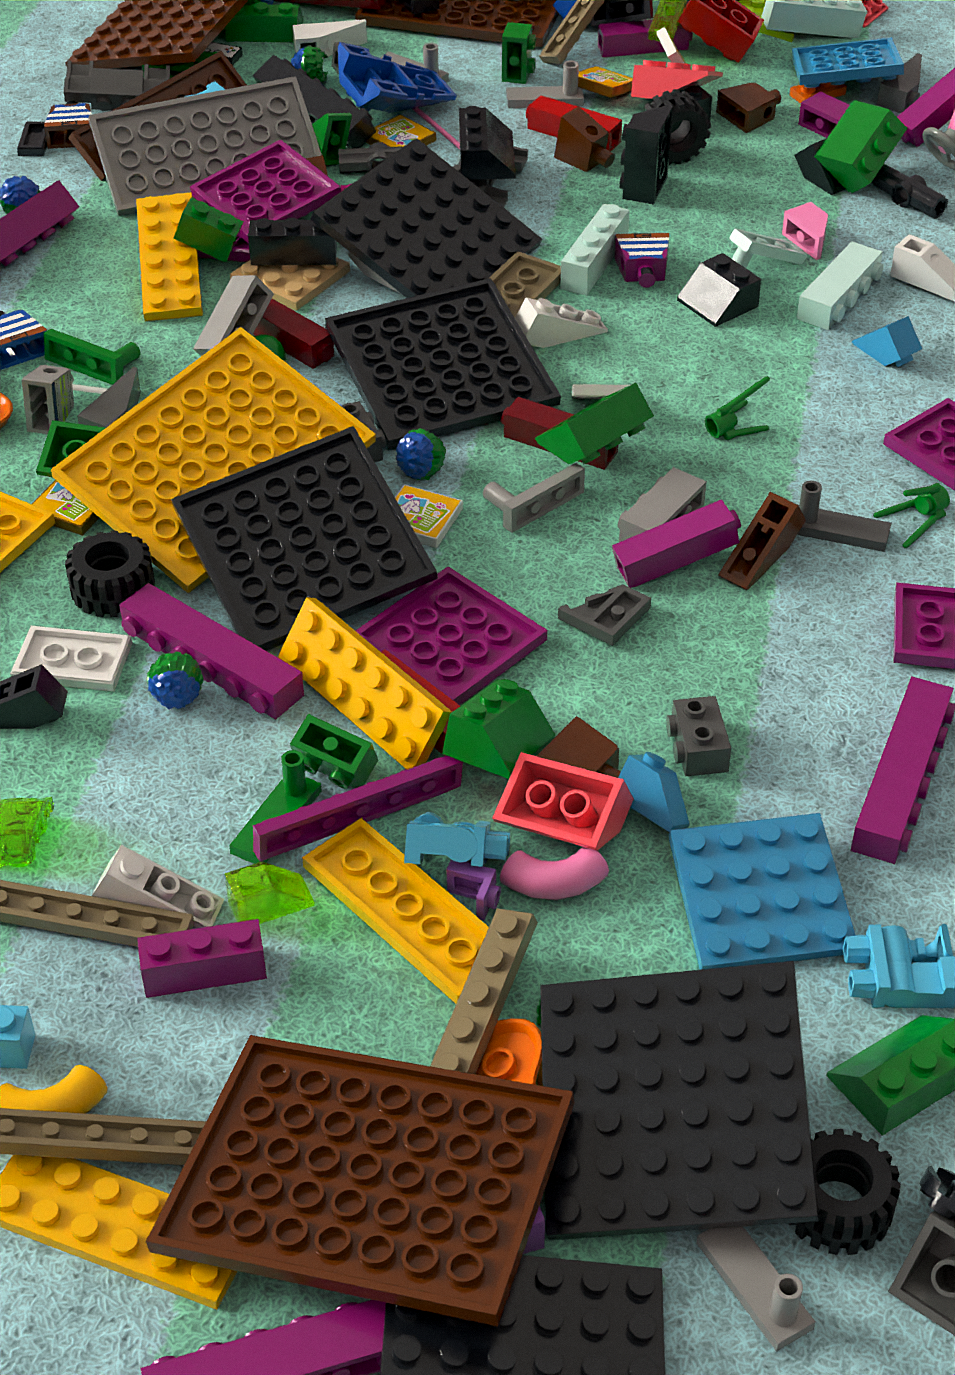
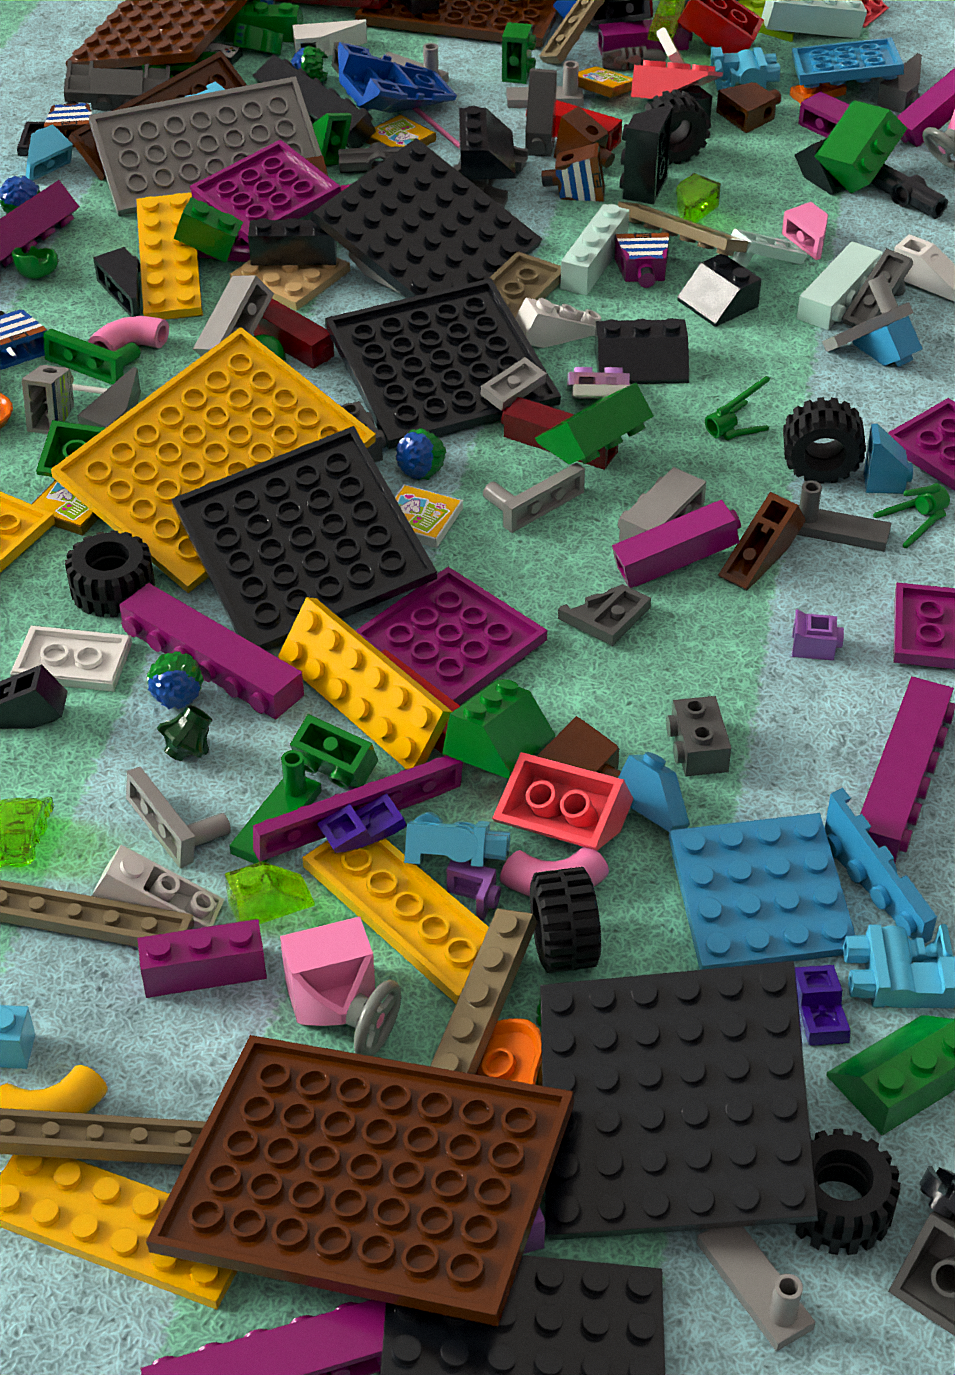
none -> green hair [11,246,59,280]
none -> medium azure slope [26,124,73,181]
none -> bright pink cylinder [88,316,169,351]
none -> black slope [93,247,141,317]
none -> light grey piece [126,766,231,869]
none -> dark green rock [157,705,213,761]
none -> green leg [233,23,284,54]
none -> bright pink piece [280,917,401,1056]
none -> dark purple slope [317,793,407,853]
none -> light grey plate [481,357,547,411]
none -> dark grey slope [525,68,557,157]
none -> black tyre [530,867,601,973]
none -> torso [541,143,605,202]
none -> lavender wing [567,367,630,386]
none -> black slope [594,318,689,384]
none -> dark grey hinge [602,46,667,71]
none -> dark tan plate [618,202,748,256]
none -> clear neon green slope [676,173,721,223]
none -> medium azure hips [710,47,780,90]
none -> black tyre [783,397,866,483]
none -> medium lavender window [792,609,844,660]
none -> dark purple slope [795,965,851,1046]
none -> light grey piece [822,274,913,352]
none -> dark azure wing [825,788,937,944]
none -> dark grey piece [842,248,913,327]
none -> dark azure slope [863,424,913,494]

